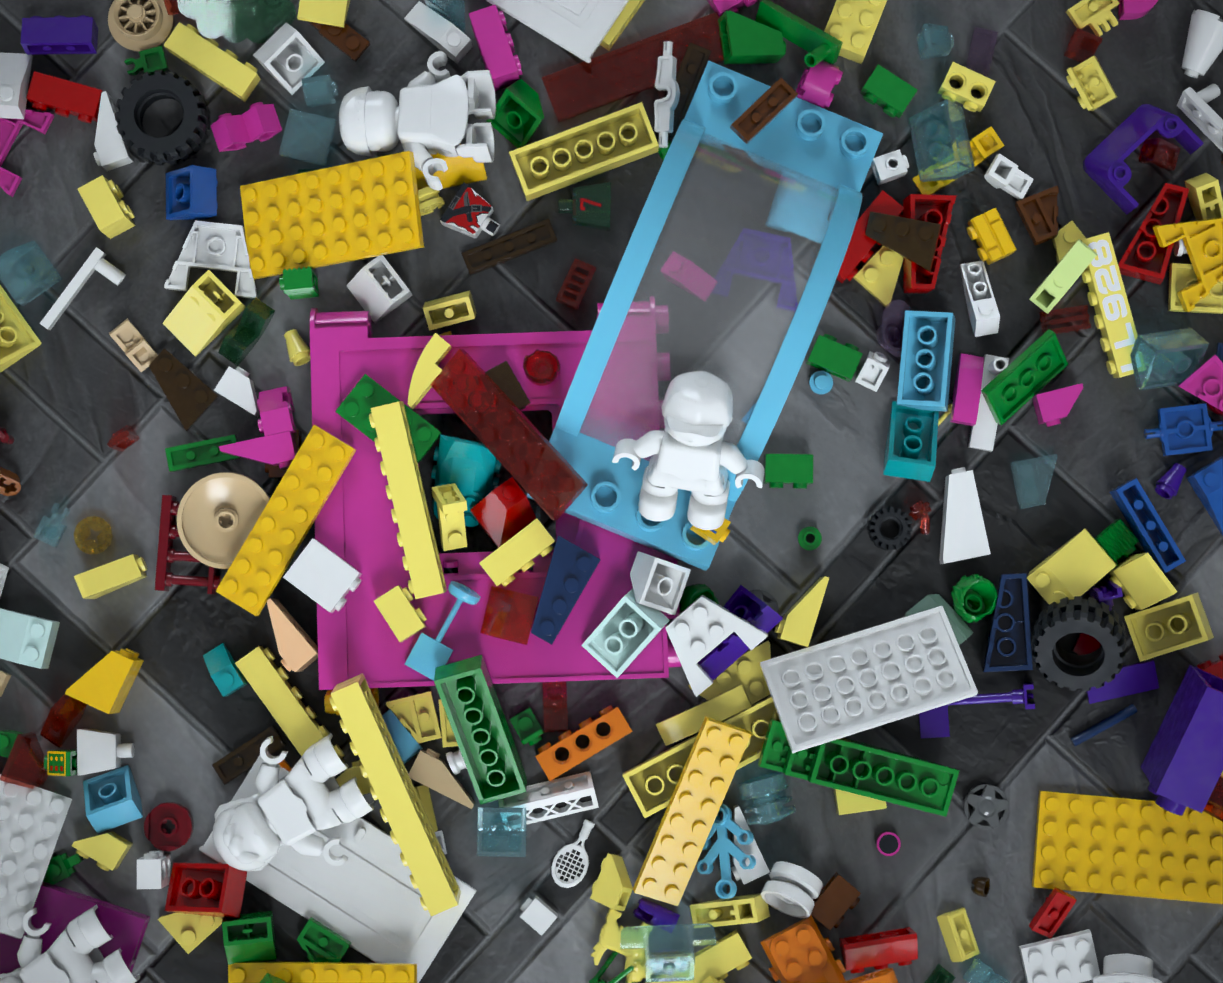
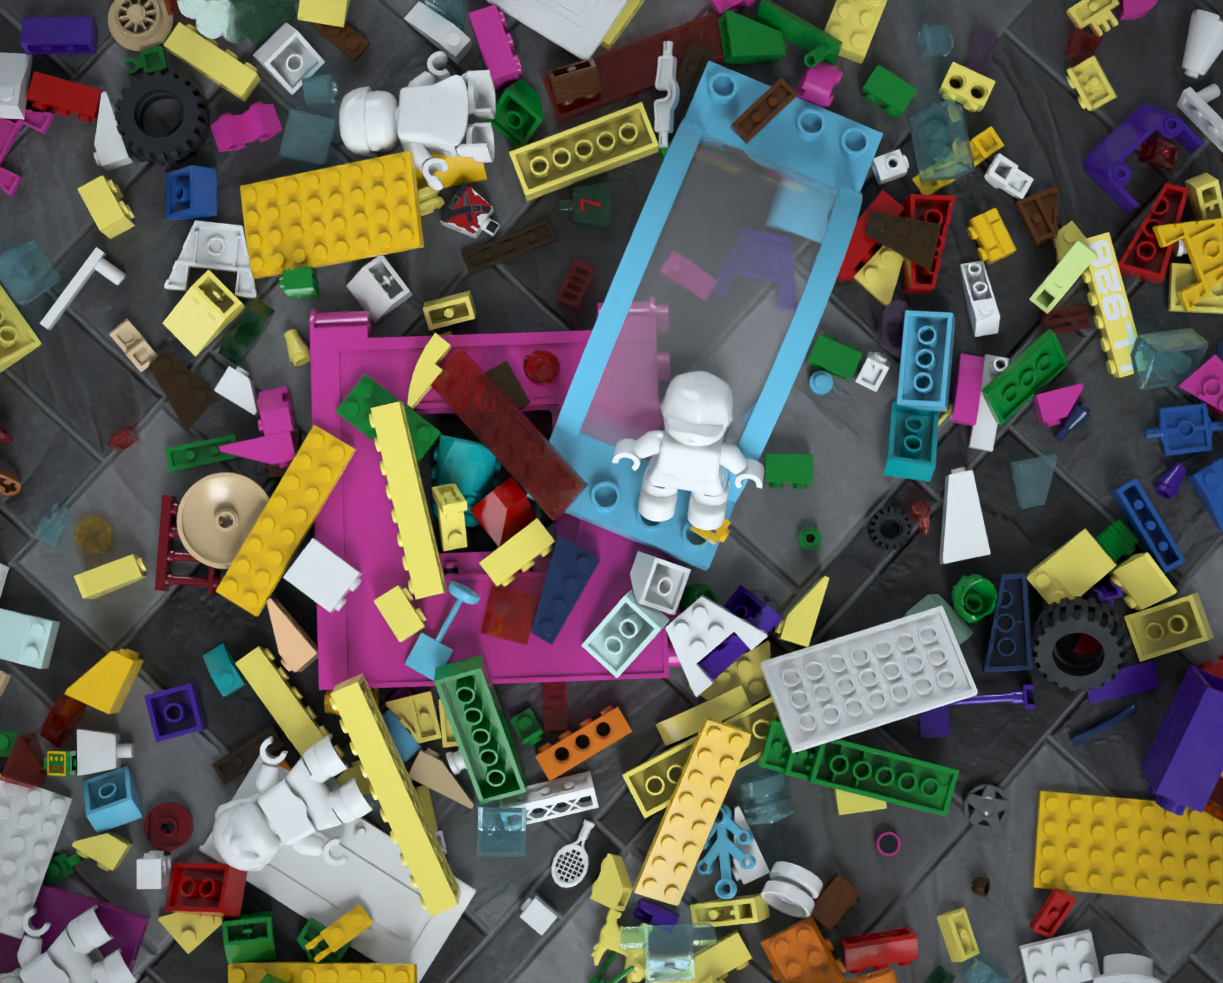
none -> dark purple brick [144,682,208,742]
none -> yellow hinge [305,904,374,963]
none -> reddish brown brick [547,58,602,105]
none -> dark blue cone [1054,402,1091,442]

